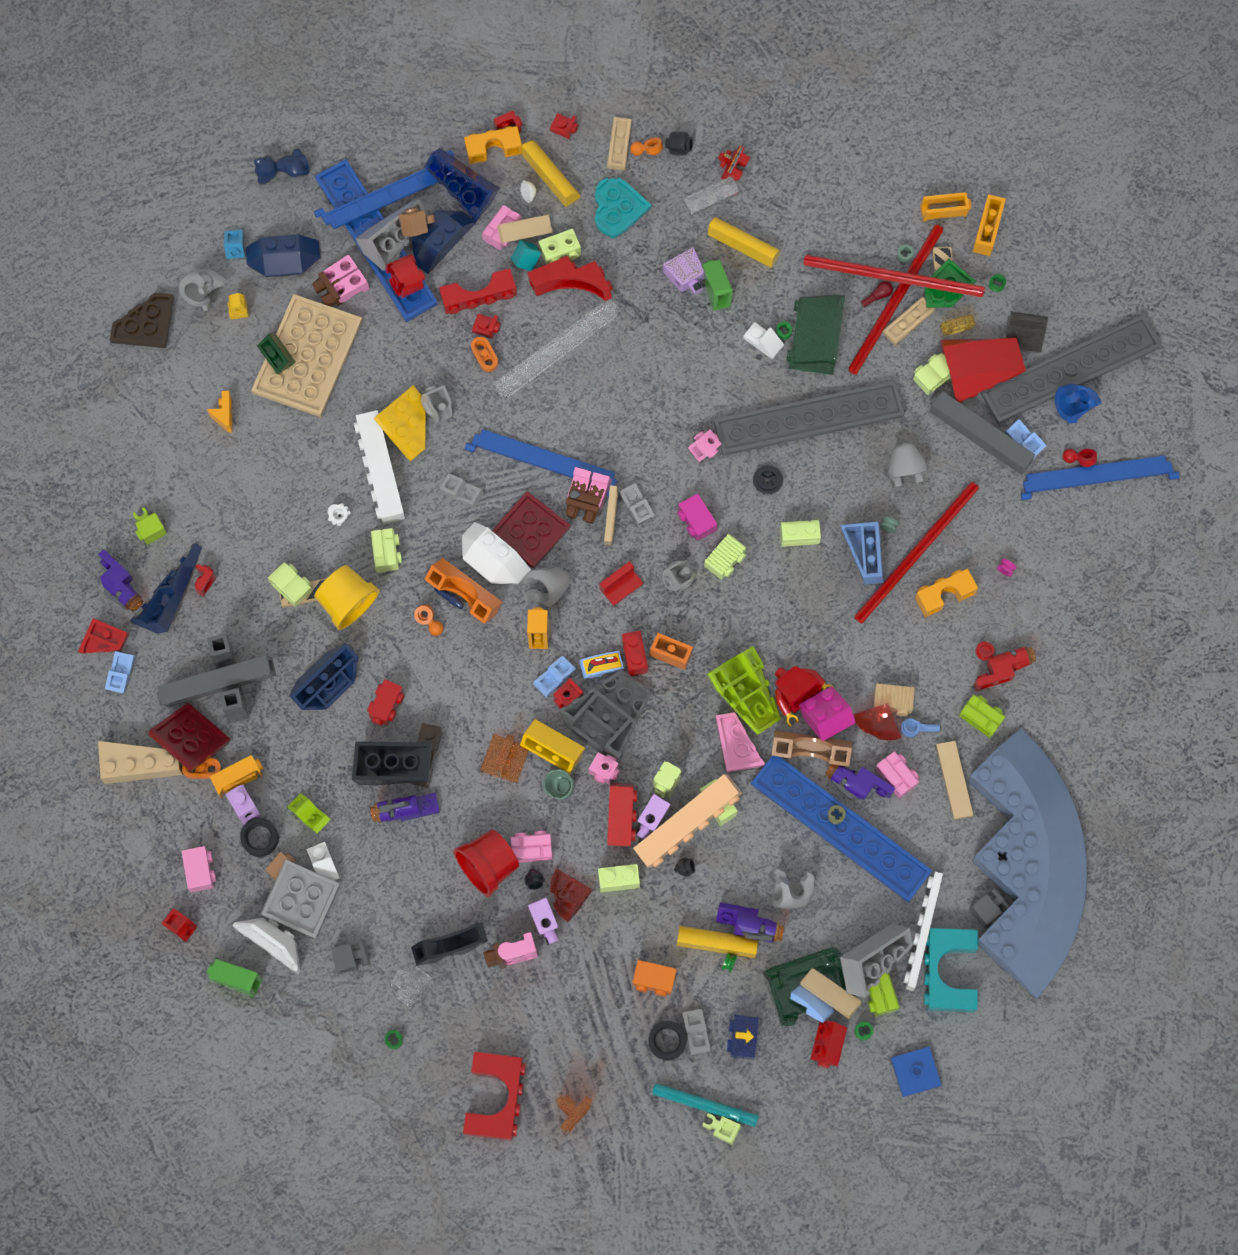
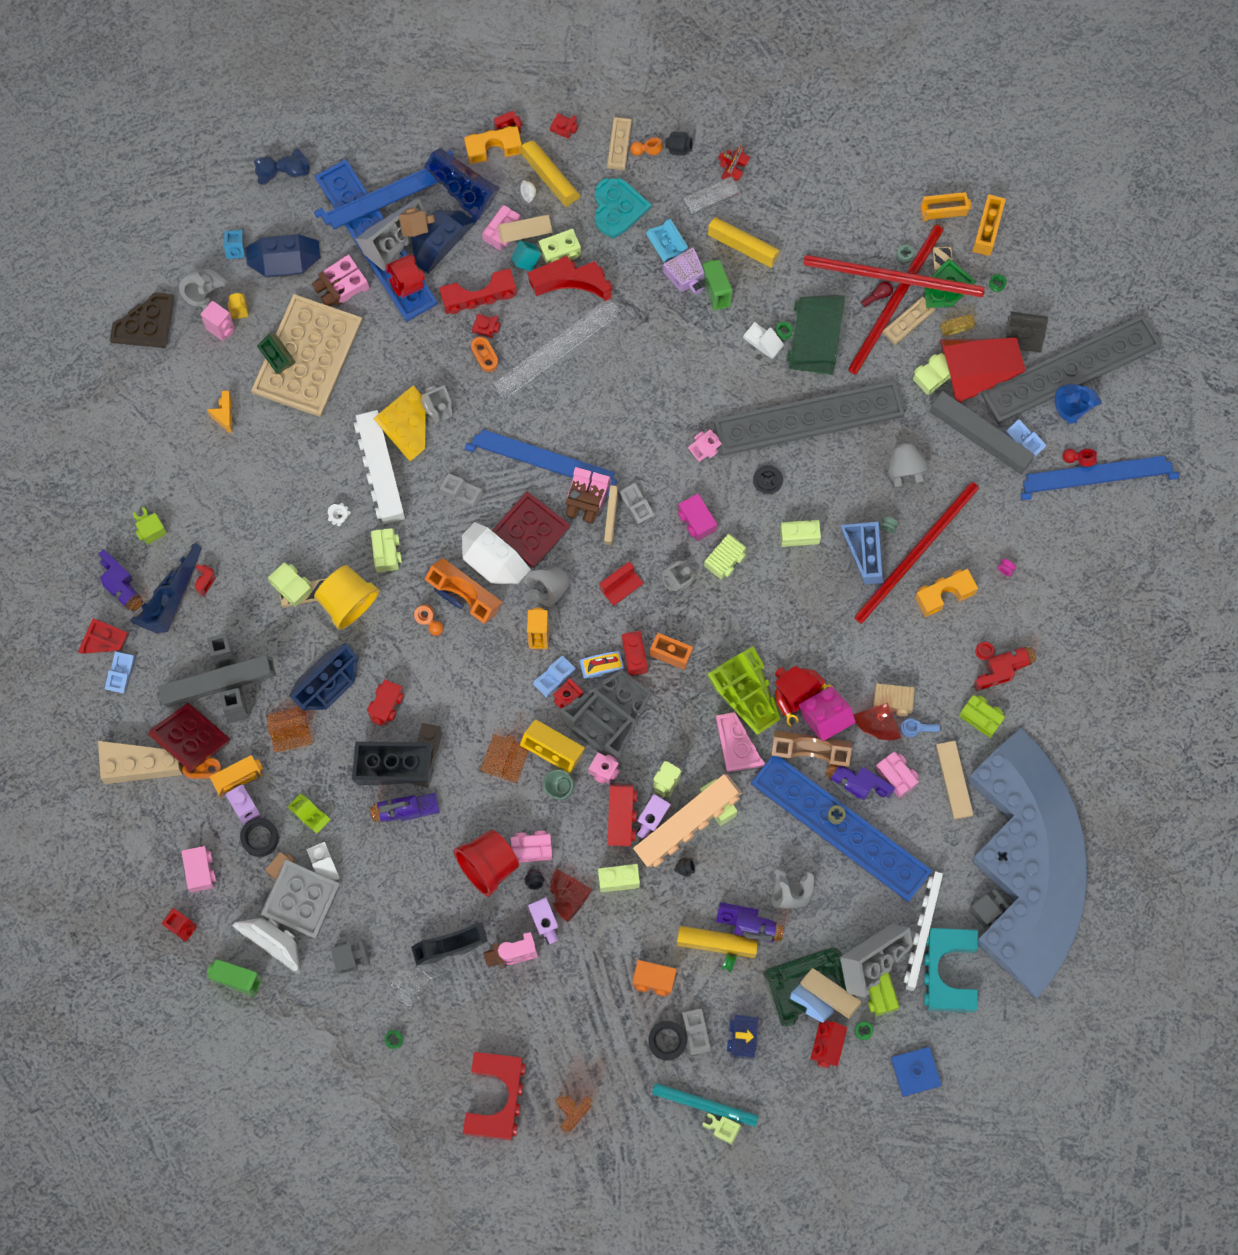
none -> bright pink brick [201,301,235,341]
none -> clear orange bracket [266,707,313,753]
none -> medium azure bracket [646,219,688,263]

